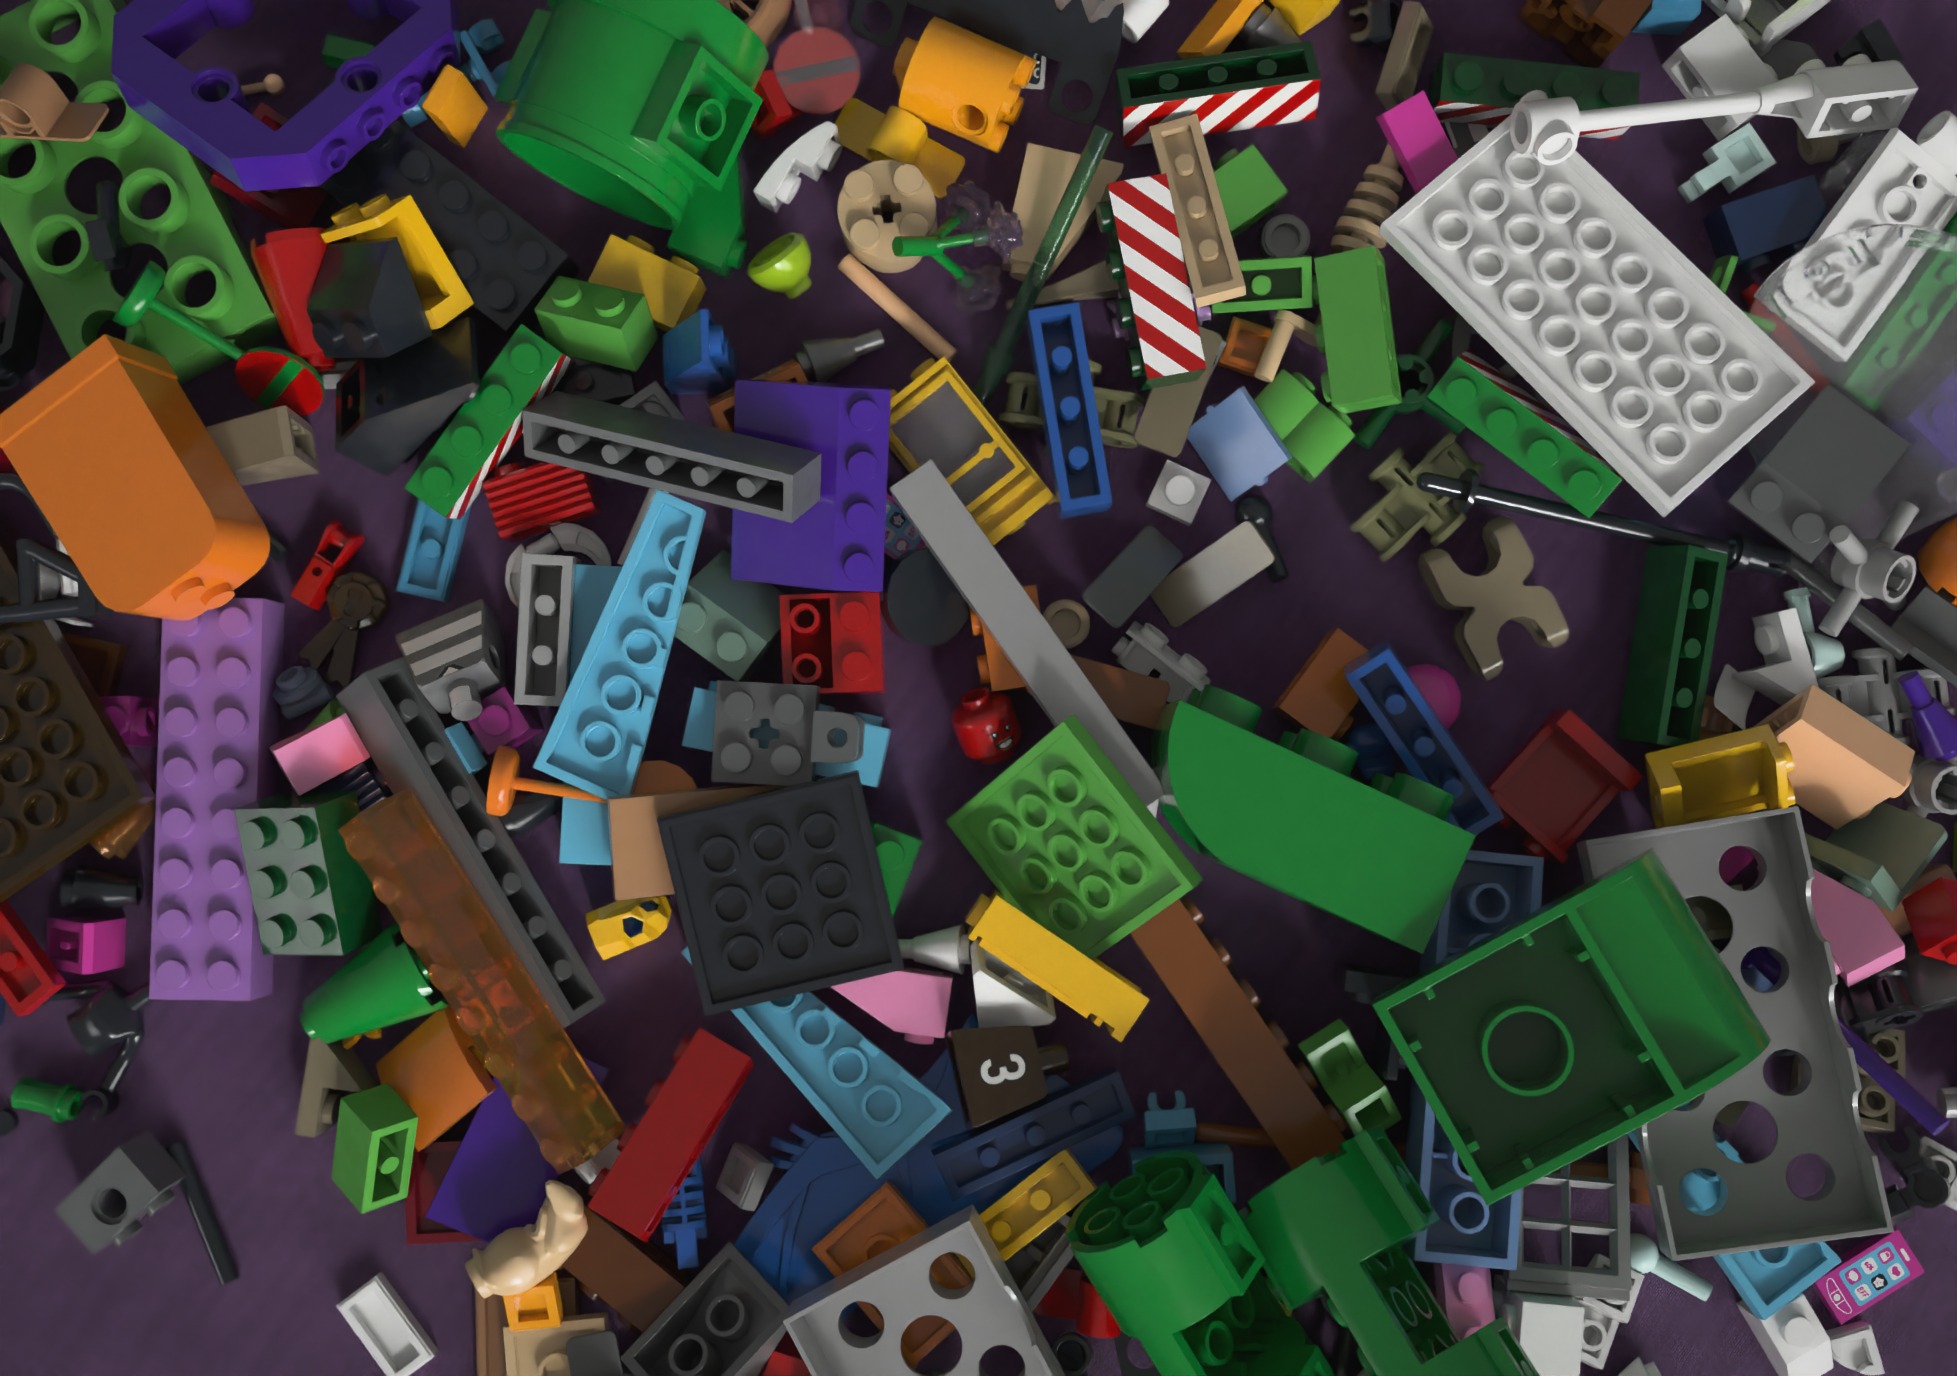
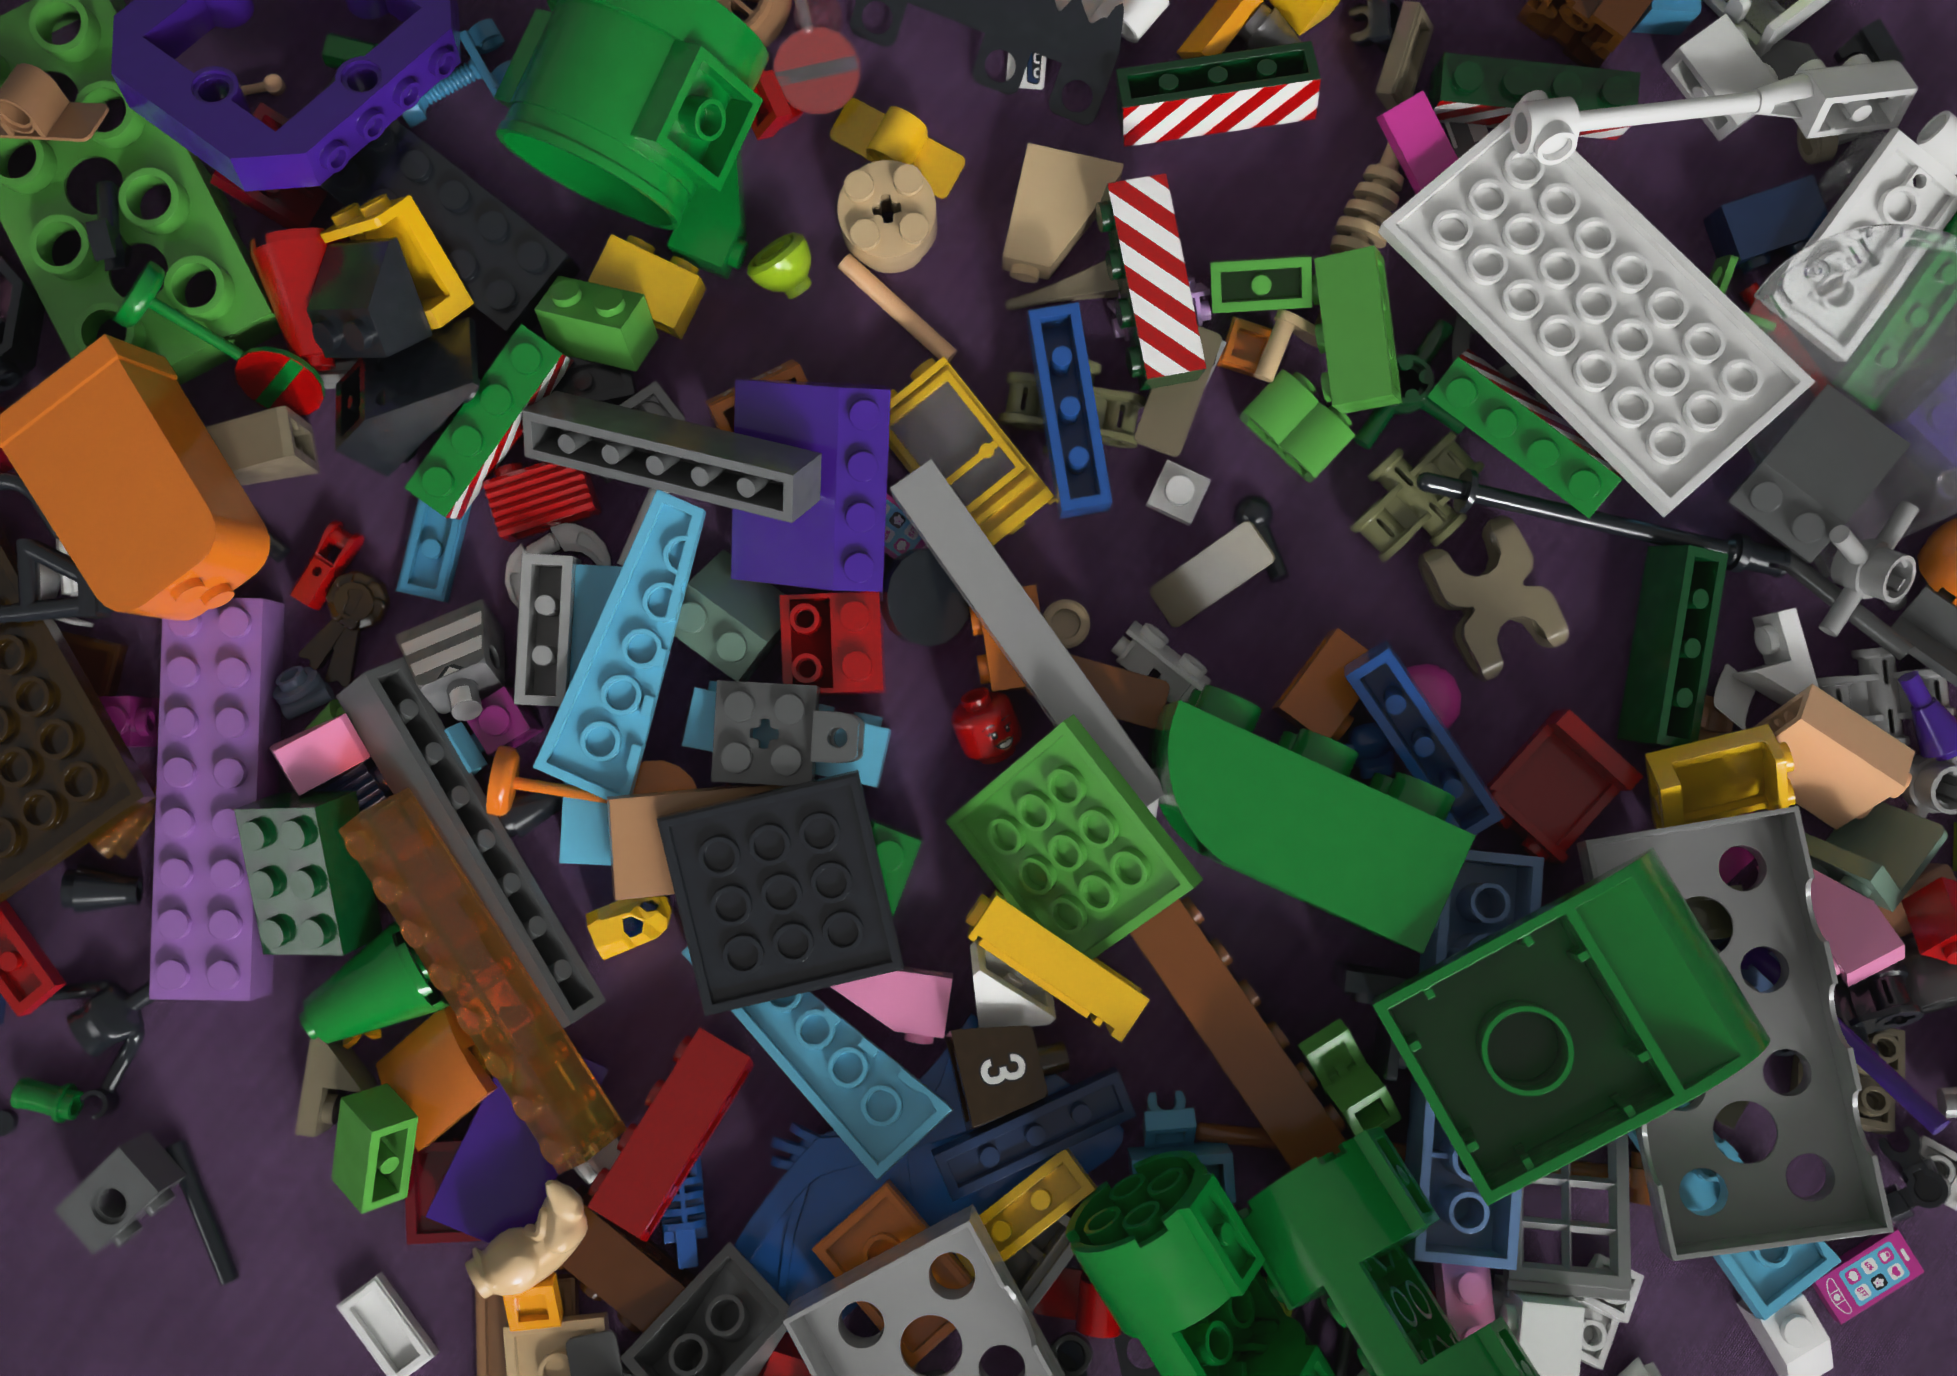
dark pink slope [46,917,126,975] -> none
light orange tile [422,64,488,149] -> none
blue slope [663,309,737,394] -> none
light grey tile [715,1142,774,1211] -> none
white slope [753,121,842,213] -> none
flat silver cone [794,328,885,382] -> none
clear purple plant [892,181,1023,316] -> none
light orange cylinder [893,16,1037,153] -> none
white cone [898,924,973,974] -> none
clear green bar [973,124,1113,408] -> none
dark grey piece [1082,525,1183,628] -> none
tan plate [1149,114,1246,308] -> none
medium blue piece [1187,386,1293,501] -> none
bright green brick [1213,144,1288,239] -> none
light grey tile [1259,214,1310,258] -> none
light aqua bar [1630,1233,1714,1301] -> none
light aqua plate [1677,122,1777,204] -> none
light aqua bar [1783,588,1845,678] -> none
white tile [1826,1320,1885,1375] -> none

